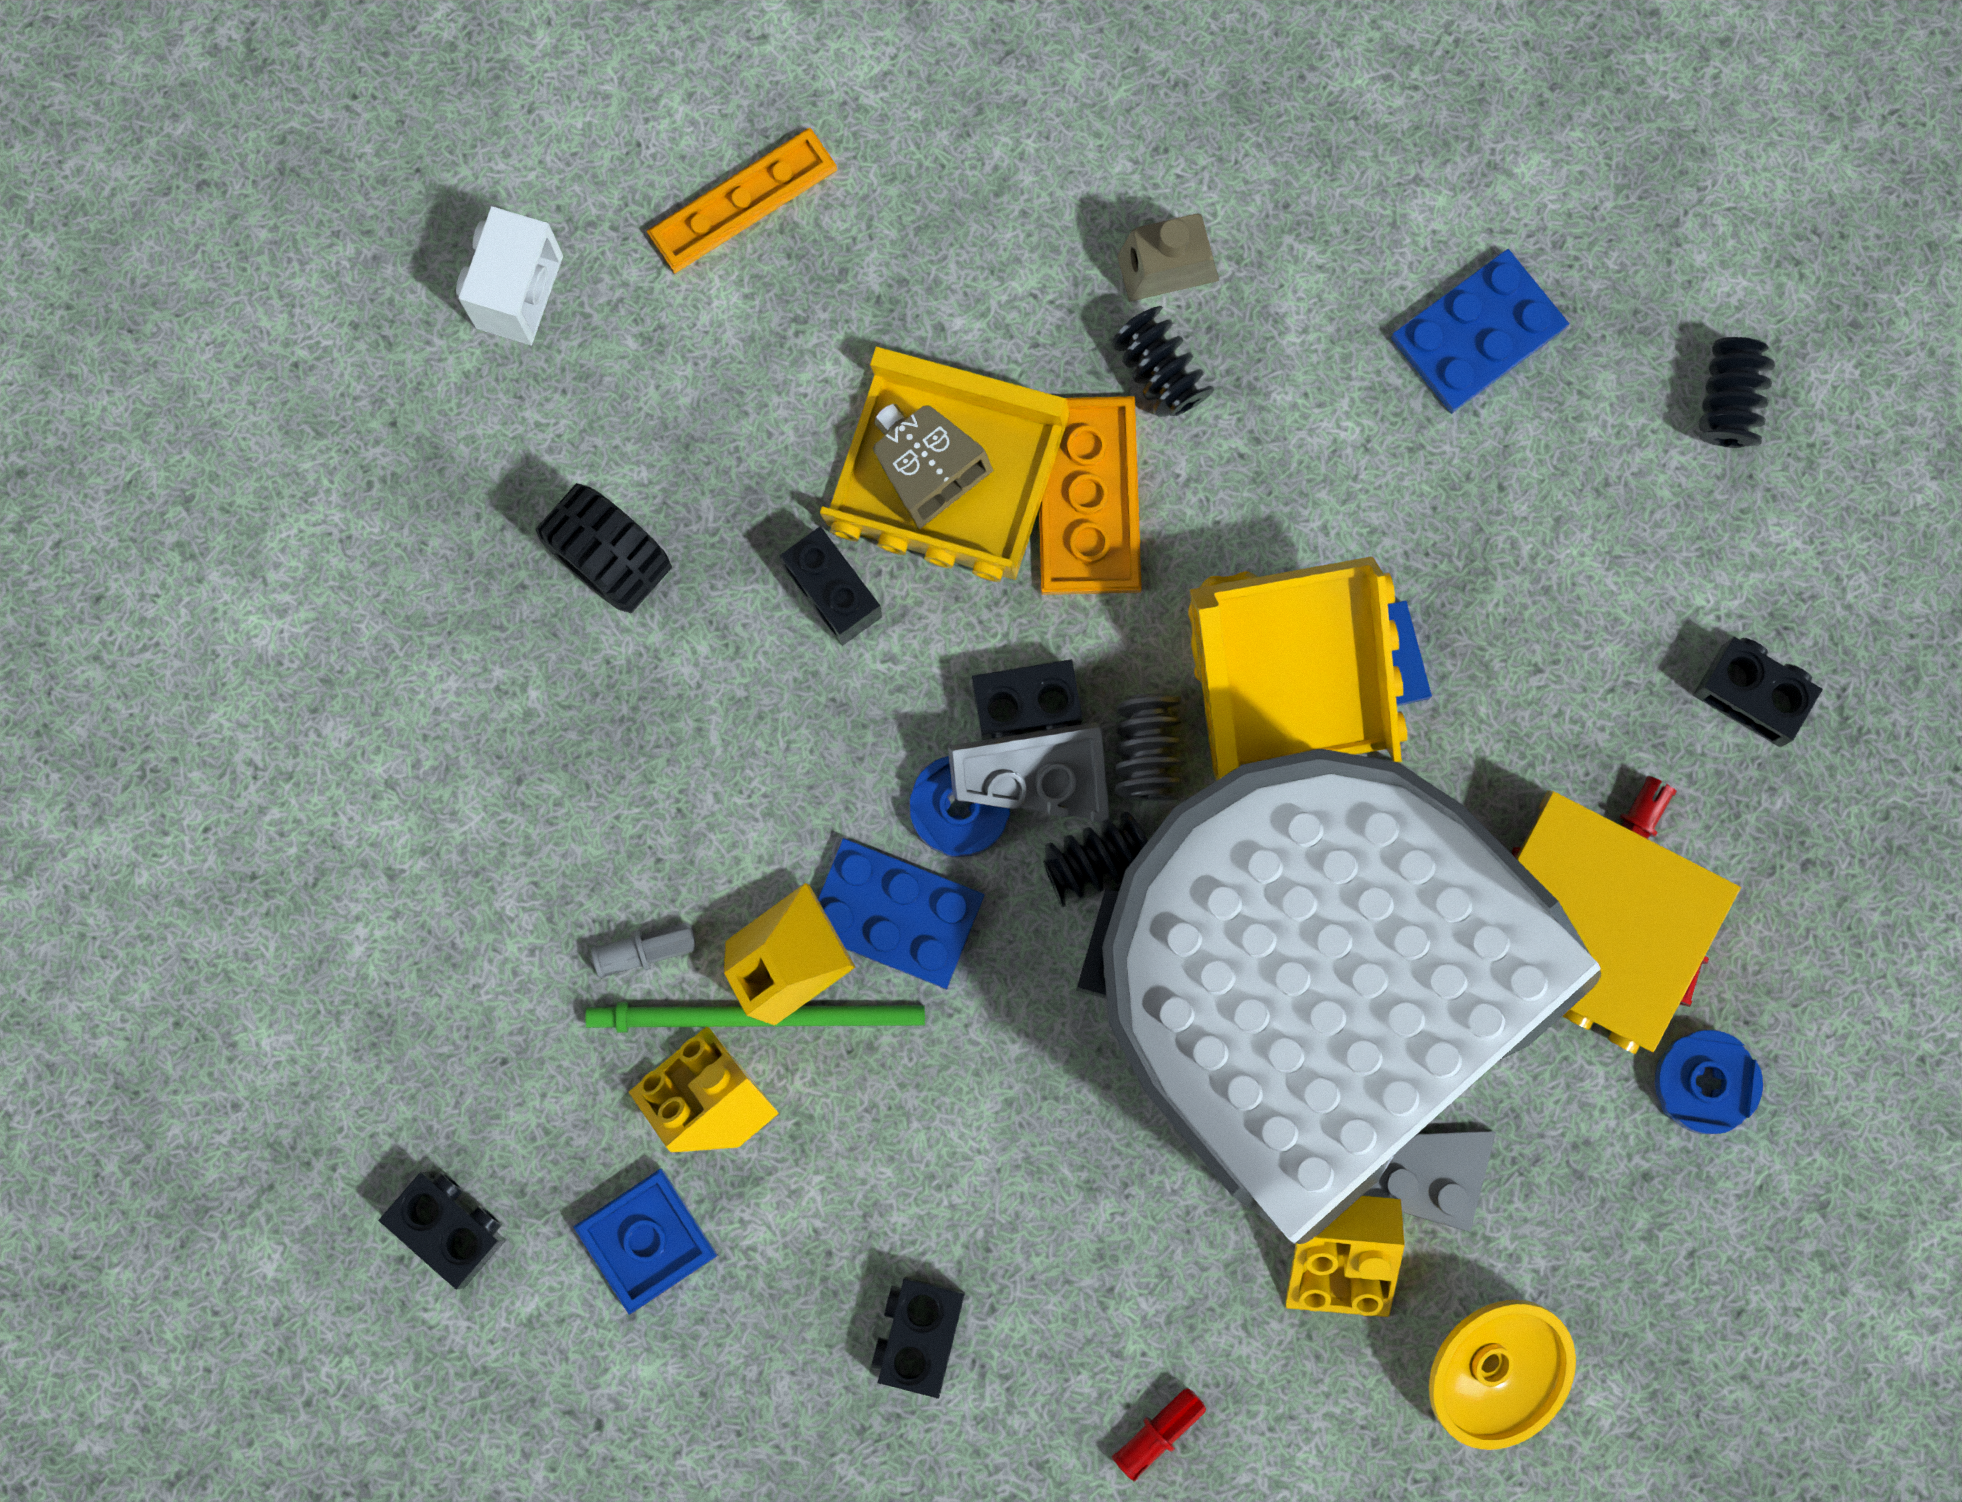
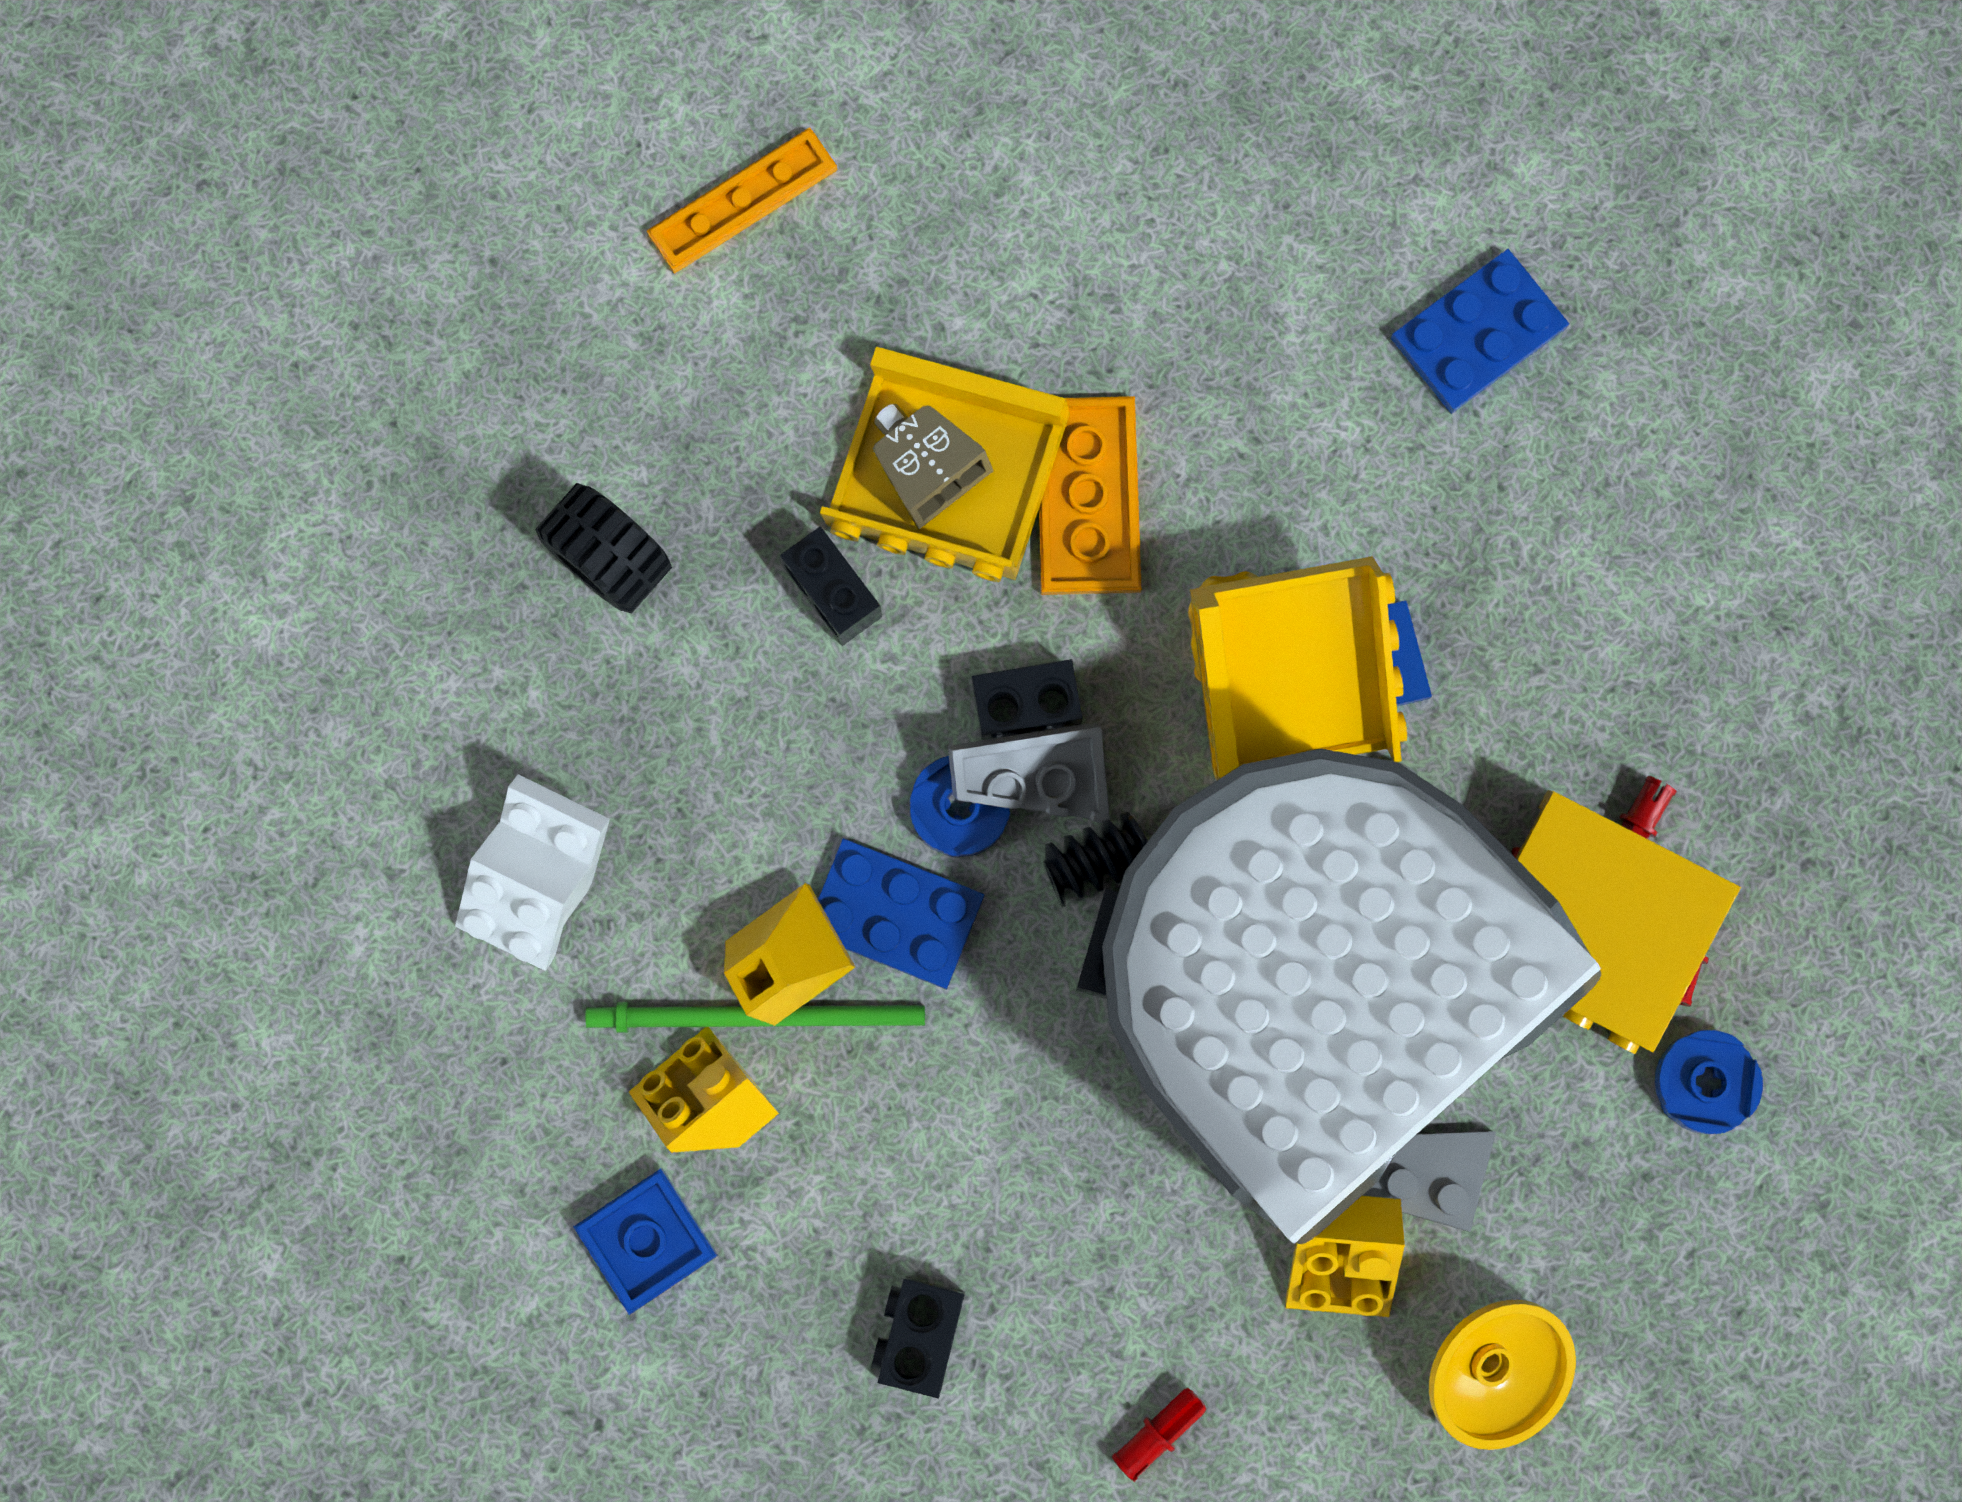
black brick [378,1171,506,1290] -> none
white brick [456,206,563,346] -> none
light grey axle [591,923,696,979] -> none
black piece [1112,306,1214,417] -> none
flat silver piece [1115,694,1181,801] -> none
dark tan torso [1117,214,1219,302] -> none
black brick [1693,637,1823,747] -> none
black piece [1699,337,1775,448] -> none
none -> white bracket [455,774,610,971]

